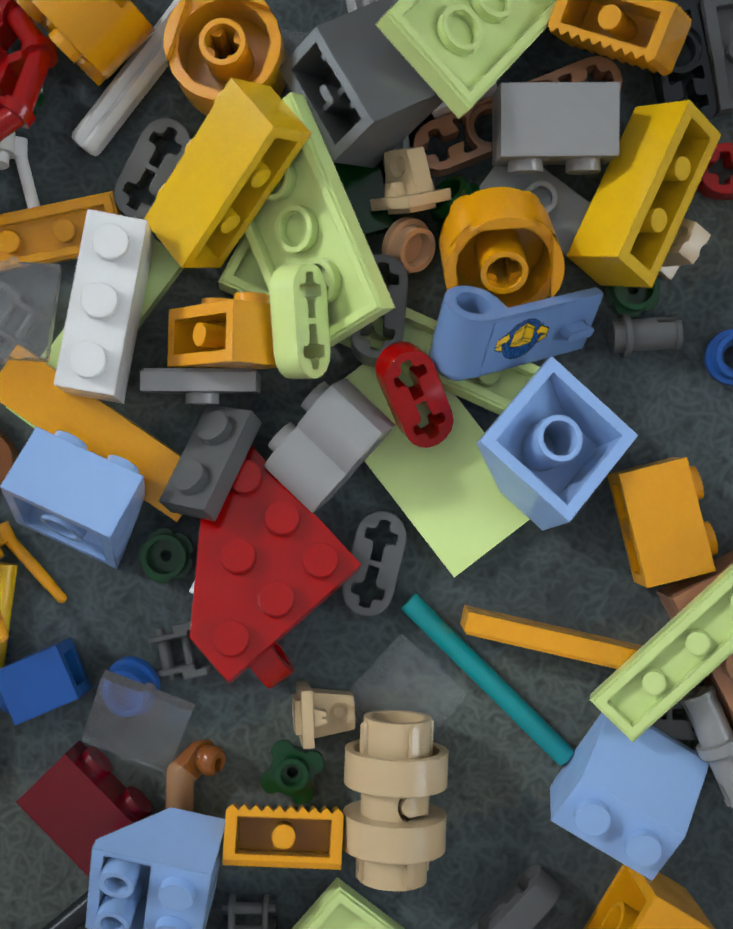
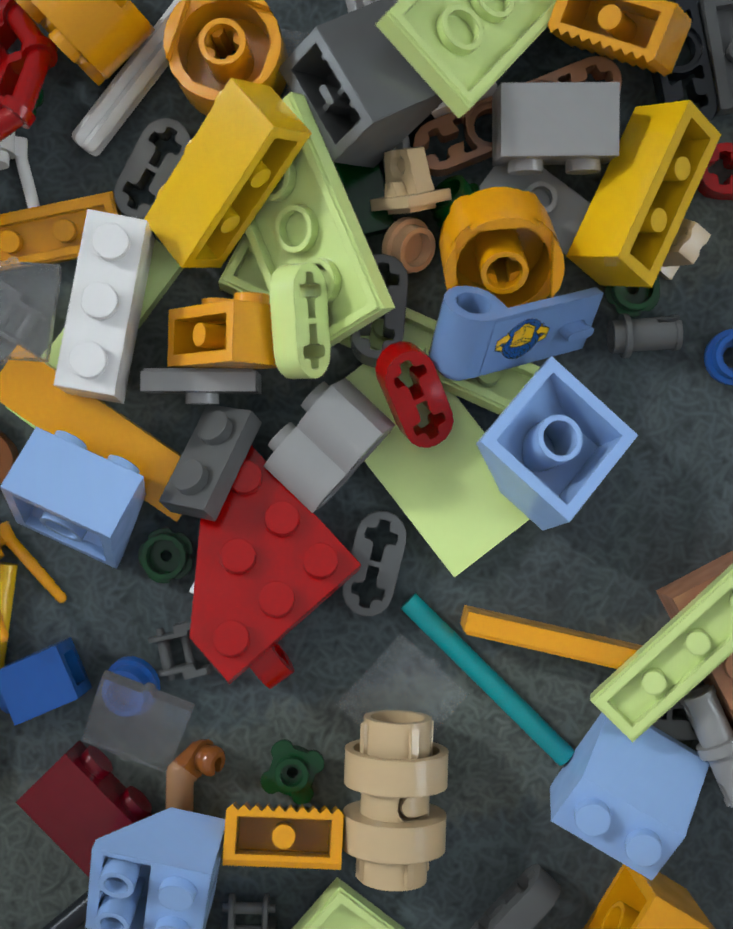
tan brick [292,680,355,749] -> none
light orange brick [607,457,718,588] -> none

